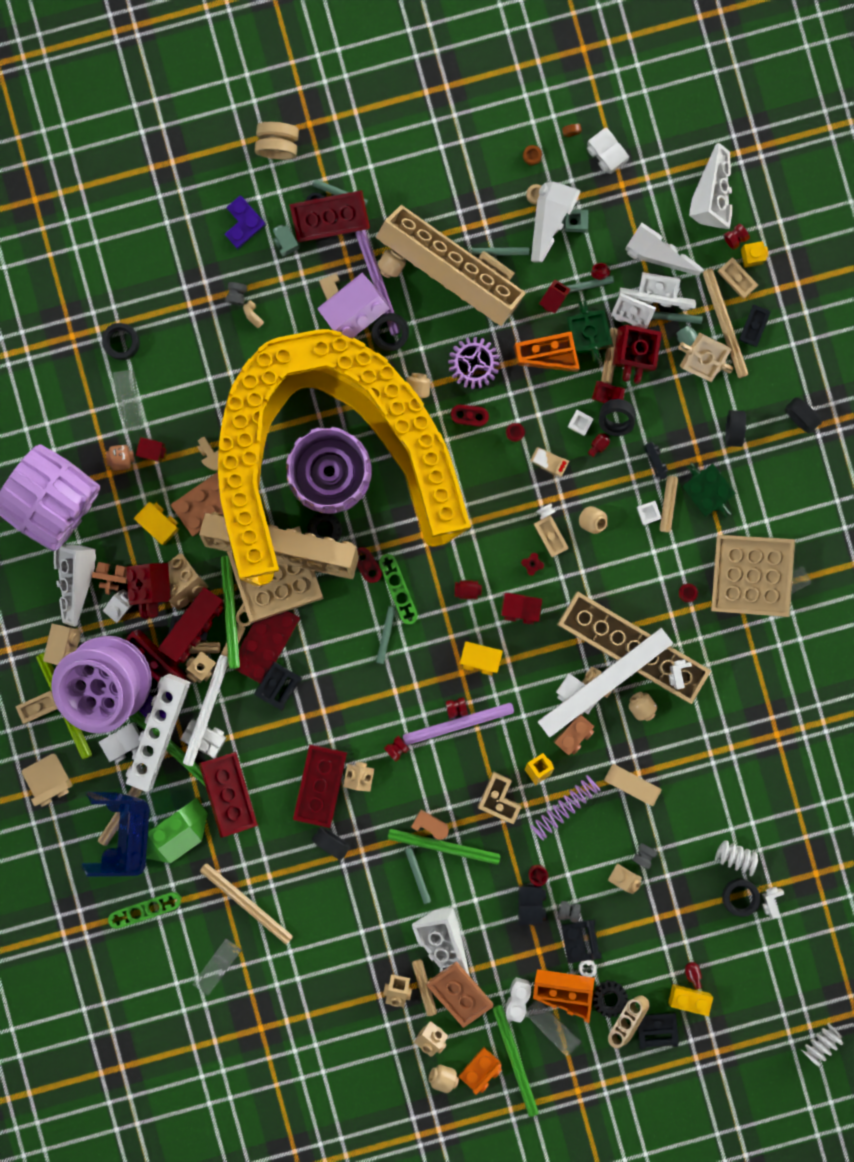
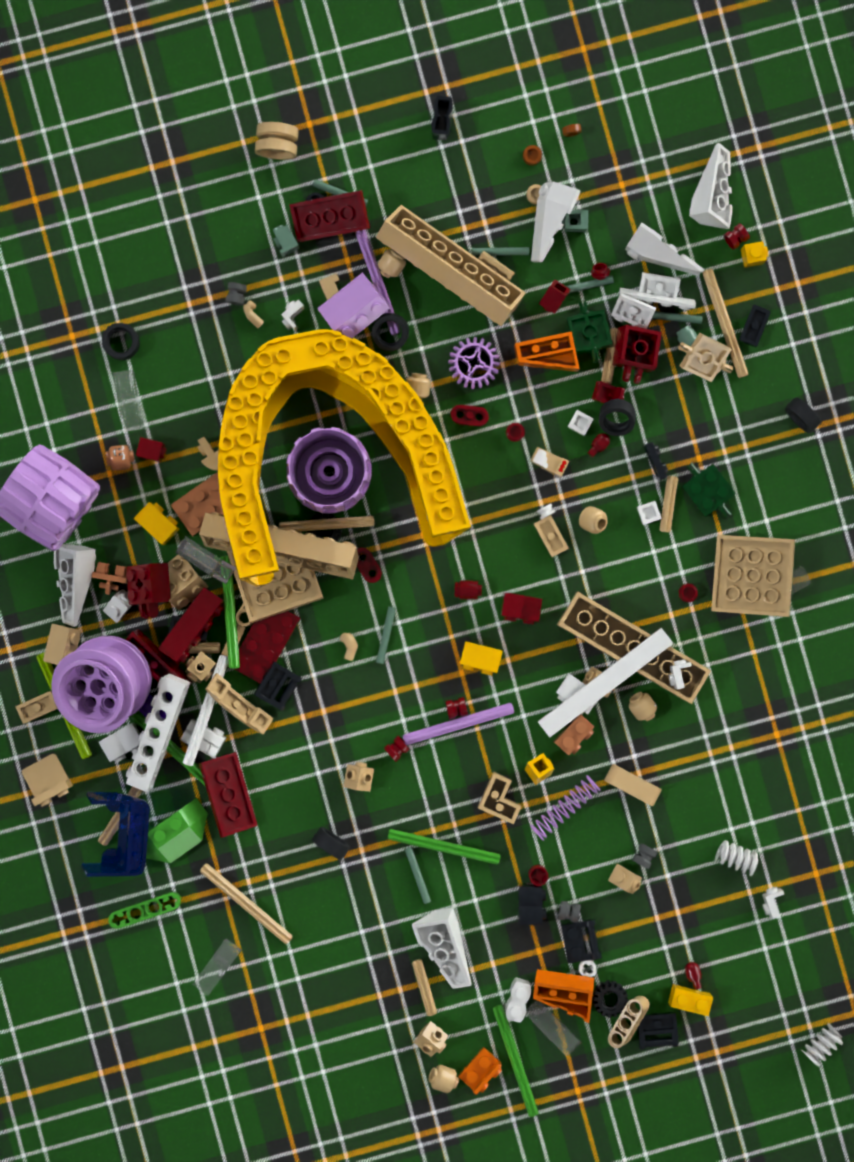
dark purple plate [225,195,266,250] -> none
dark red plate [293,744,347,828] -> none
bright green beam [379,554,418,624] -> none
tan brick [383,974,412,1007] -> none
nougat leg [411,809,448,840] -> none
nougat plate [426,961,493,1028] -> none
dark red plate [521,553,544,575] -> none
white brick [587,127,629,174] -> none
tan plate [717,257,758,299] -> none
black tyre [722,879,760,917] -> none
black tyre [725,410,746,447] -> none
none -> clear brick [175,537,236,584]
none -> tan slope [206,673,273,734]
none -> tan axle [279,516,375,532]
none -> white bracket [281,299,305,331]
none -> tan arm [340,633,358,661]
none -> black brick [431,95,453,141]

